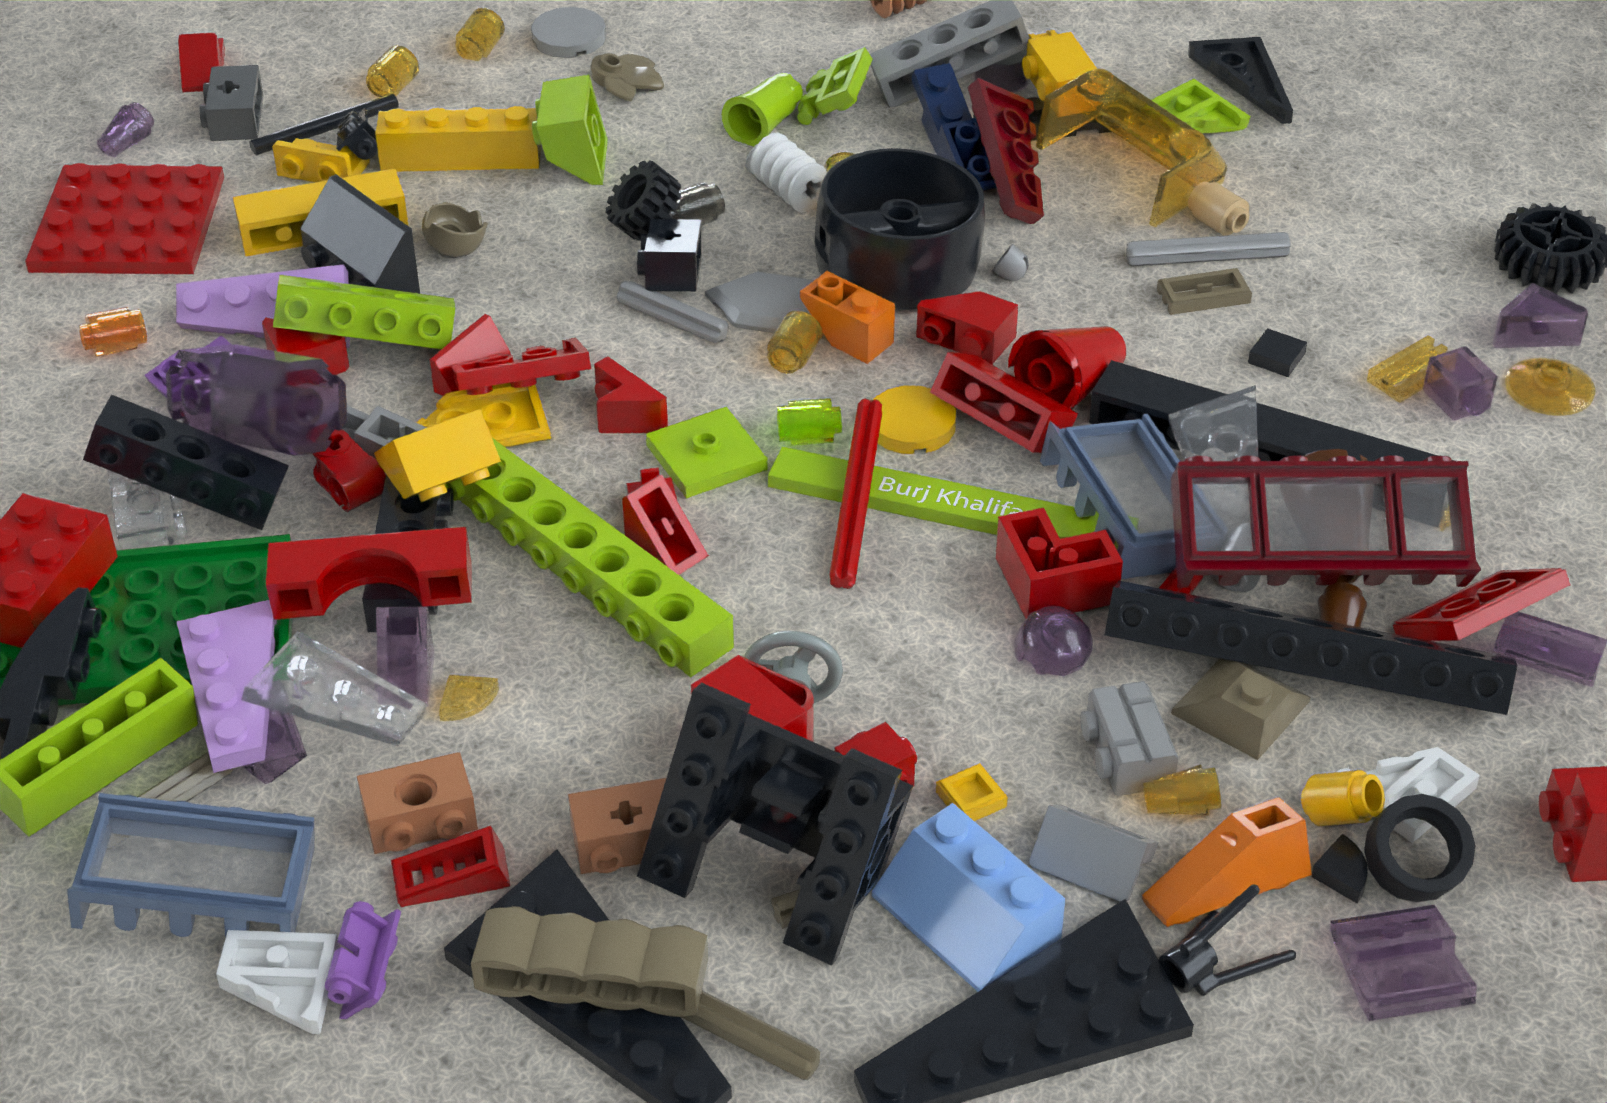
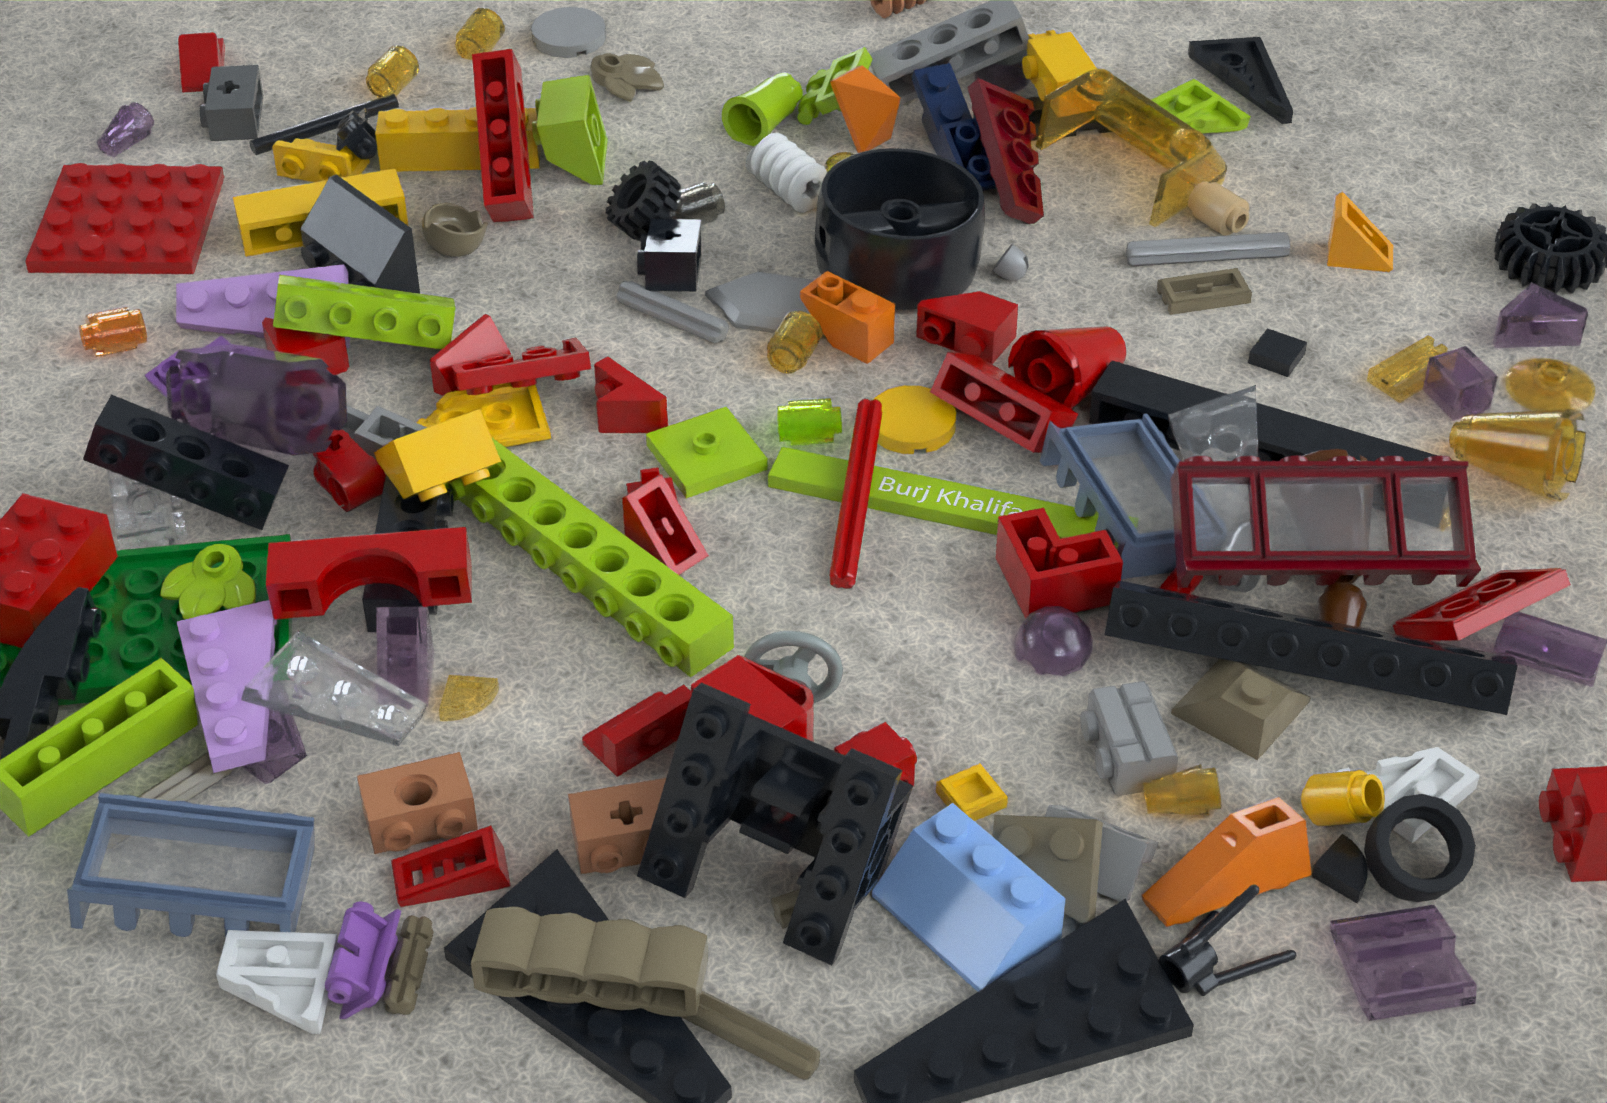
none -> lime plate [160,544,256,620]
none -> dark tan axle [383,915,434,1015]
none -> red brick [472,49,534,223]
none -> red panel [582,684,691,777]
none -> orange slope [830,65,901,153]
none -> dark tan wing [992,814,1103,924]
none -> light orange slope [1327,191,1393,272]
none -> clear yellow cone [1449,409,1586,502]

